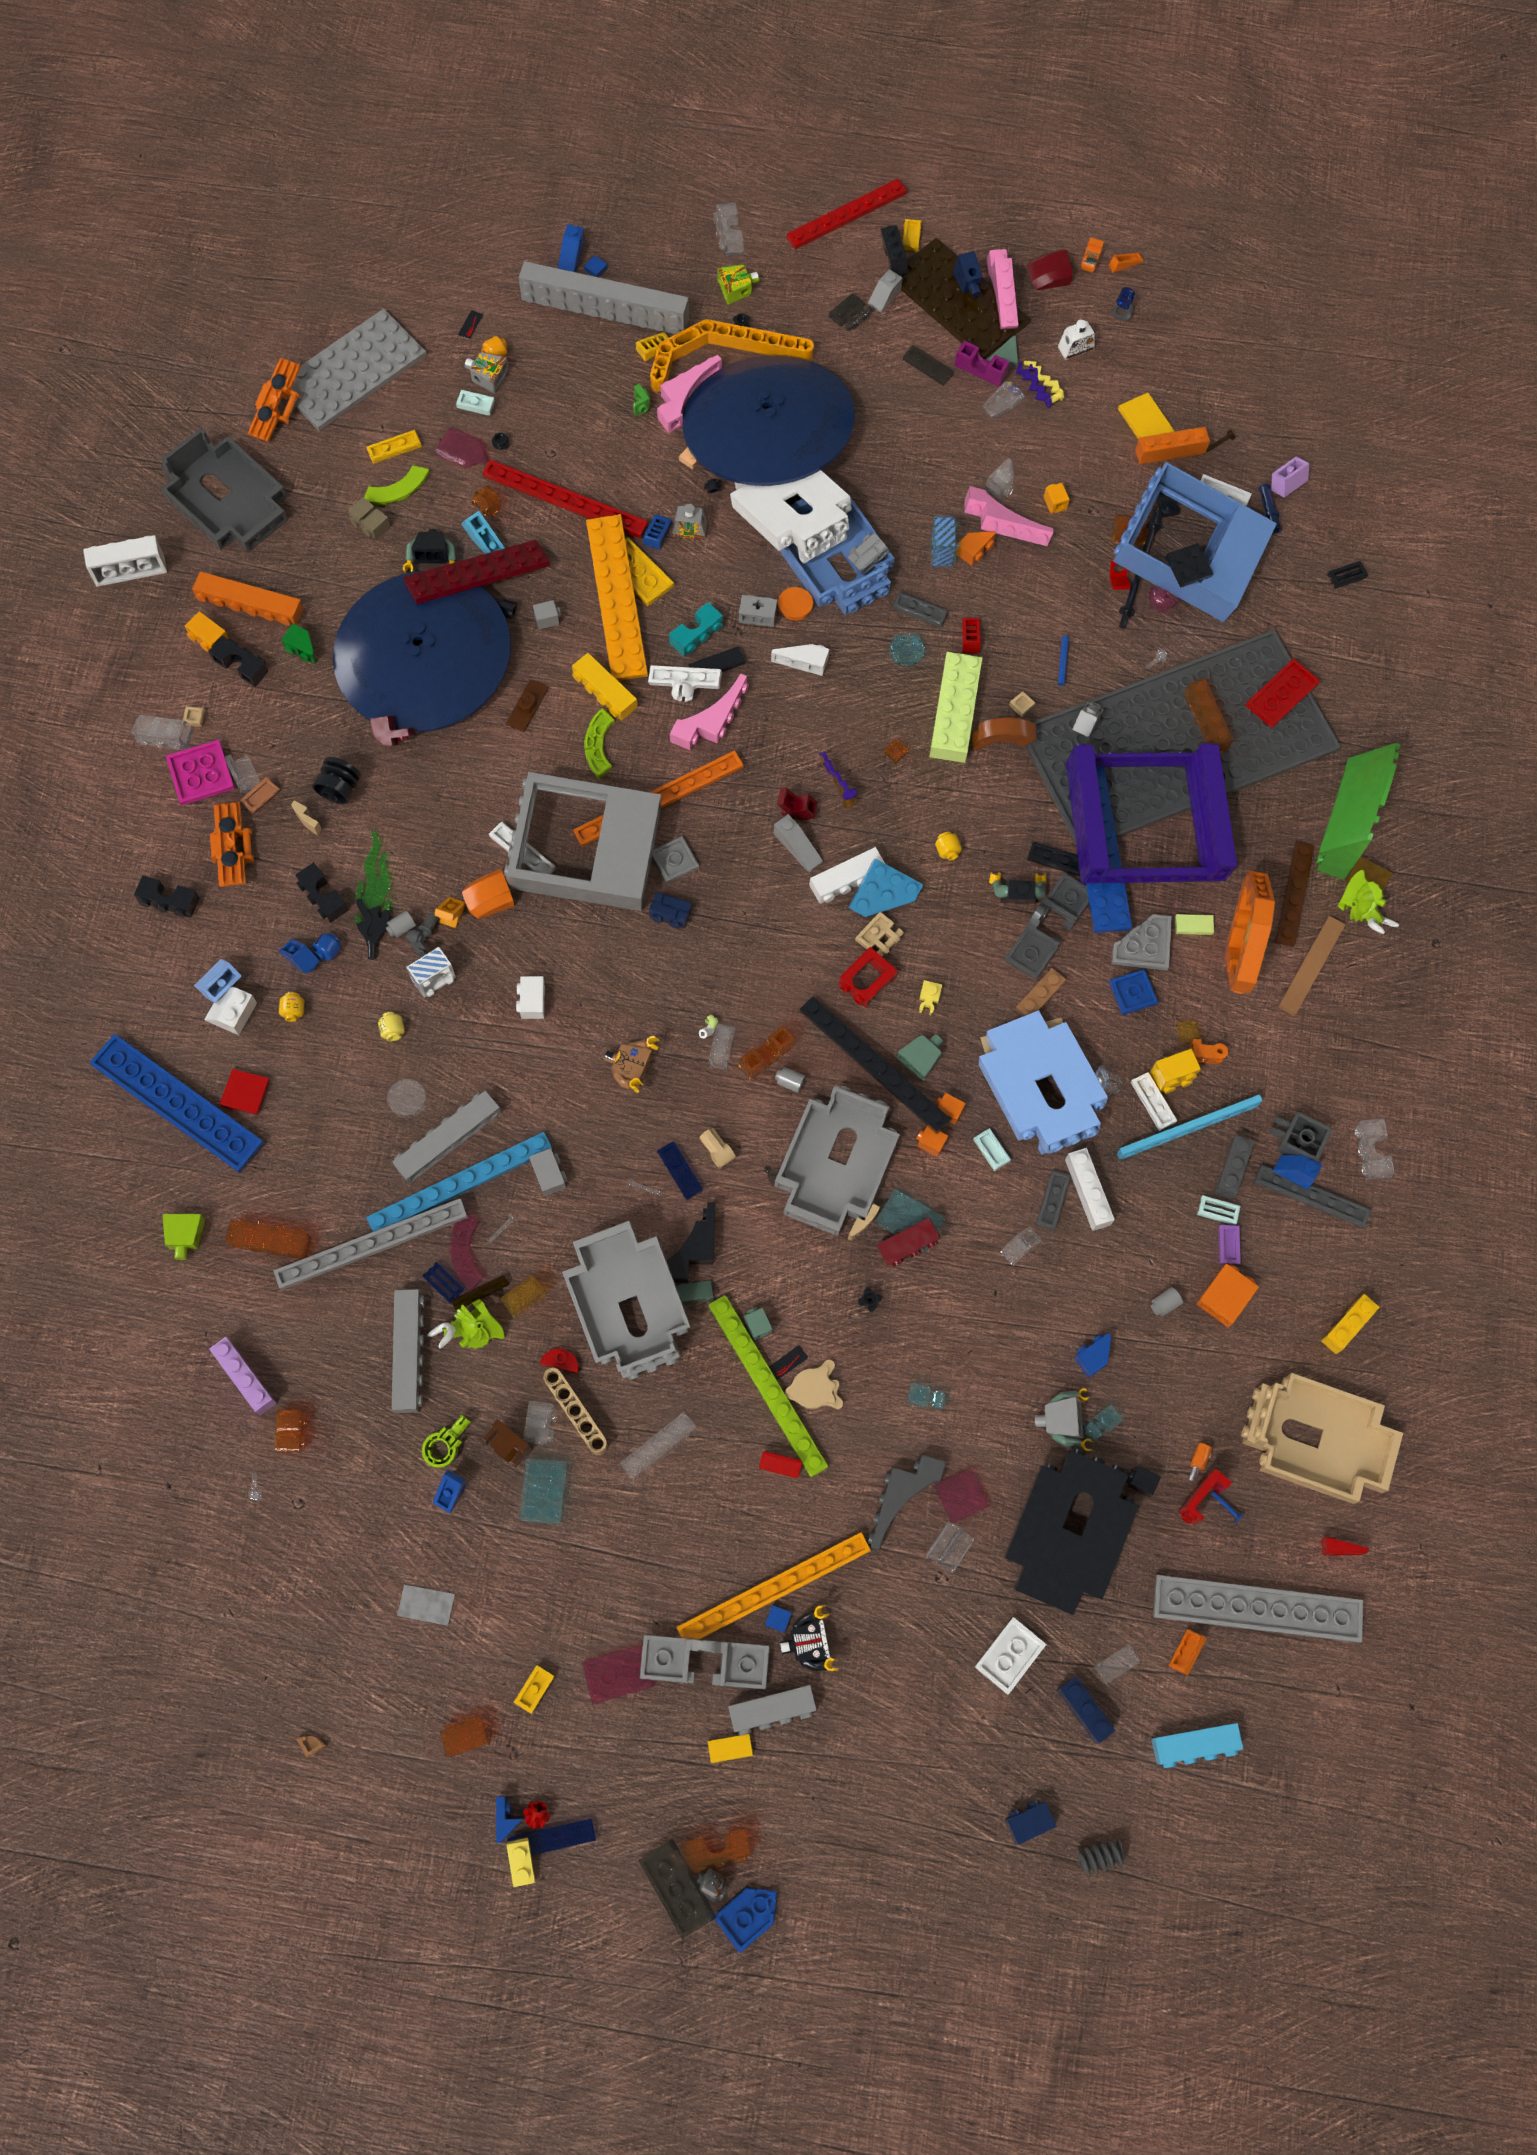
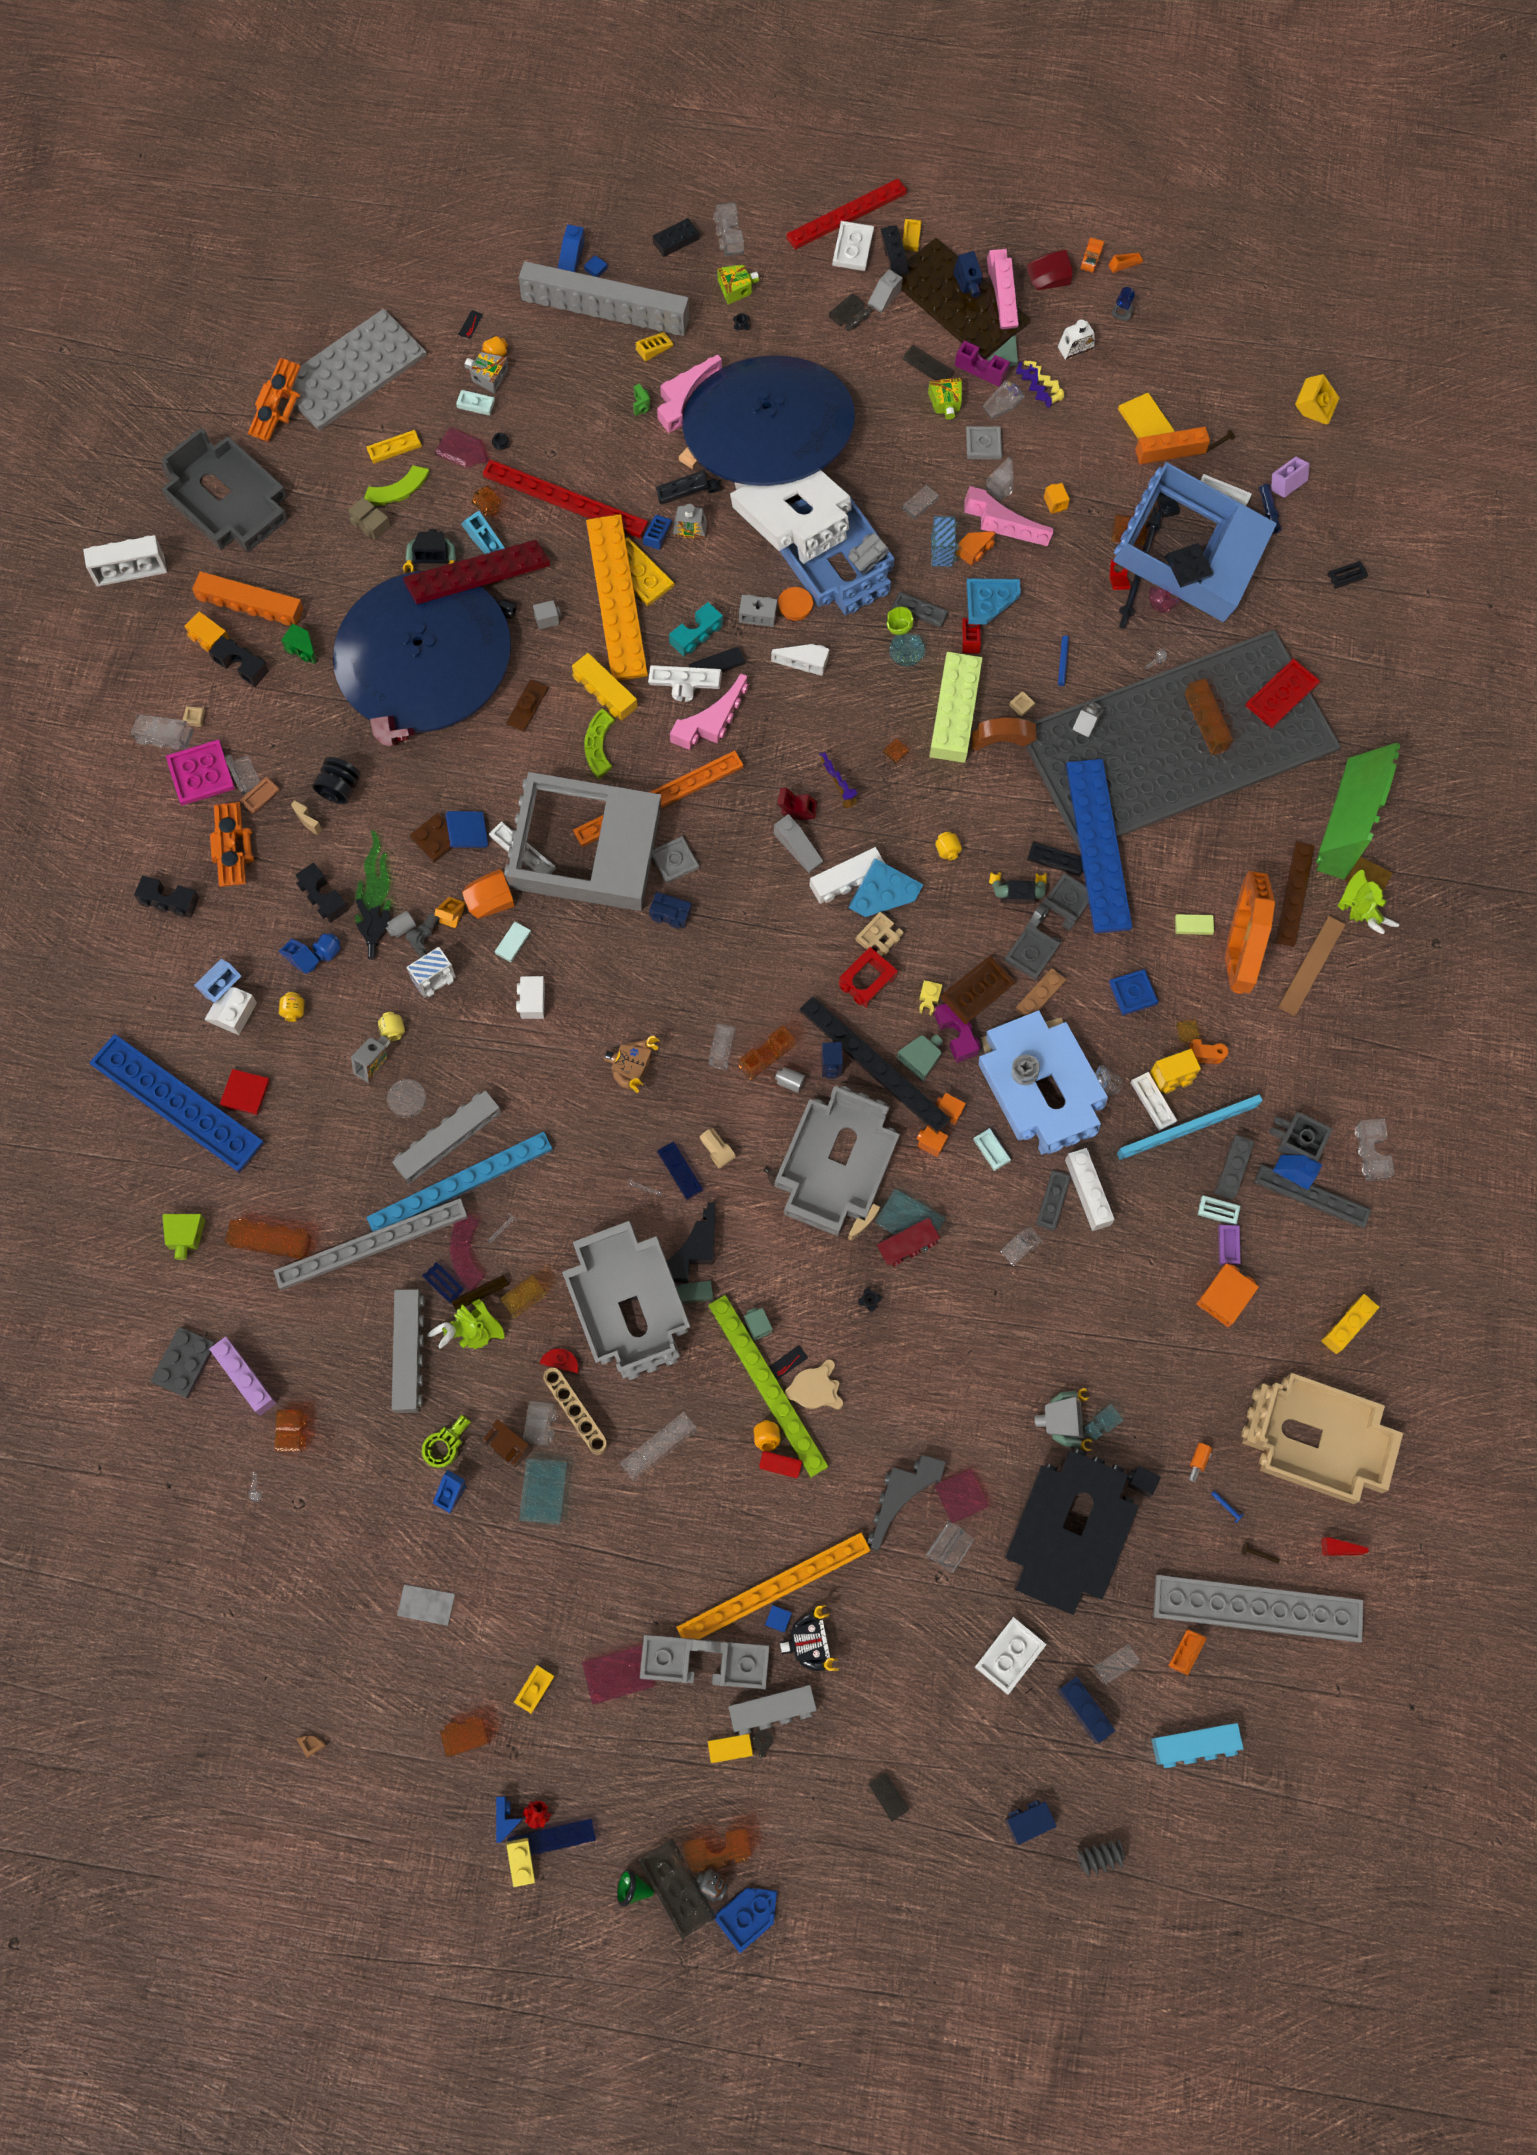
light grey brick [529,1148,568,1197] -> none
light orange beam [650,319,814,392] -> none
arm [699,1015,718,1039] -> none
clear light blue plate [907,1383,947,1410] -> none
dark purple door [1066,743,1237,884] -> none
blue slope [1074,1333,1111,1378] -> none
light grey plate [1111,914,1172,971] -> none
light grey brick [1151,1287,1183,1317] -> none
red panel [1178,1469,1232,1525] -> none
none -> dark grey plate [150,1327,216,1398]
none -> light grey torso [351,1036,390,1083]
none -> reddish brown plate [409,813,454,863]
none -> blue tile [446,811,488,848]
none -> light aqua tile [495,922,531,962]
none -> green hat [617,1869,654,1907]
none -> black piece [653,218,699,257]
none -> black tile [656,470,709,505]
none -> light orange head [753,1420,781,1452]
none -> clear smoke piece [753,1730,773,1758]
none -> dark blue brick [821,1042,843,1079]
none -> white plate [832,221,874,271]
none -> clear smoke plate [868,1772,909,1822]
none -> lime hair [886,606,914,635]
none -> clear tile [902,485,939,520]
none -> torso [928,378,962,420]
none -> magenta arch [933,1003,980,1063]
none -> reddish brown plate [940,955,1016,1025]
none -> light grey tile [966,426,1002,459]
none -> dark azure plate [966,578,1021,624]
none -> light grey wheel [1012,1055,1039,1085]
none -> dark brown pin [1242,1542,1280,1564]
none -> yellow slope [1295,374,1340,424]

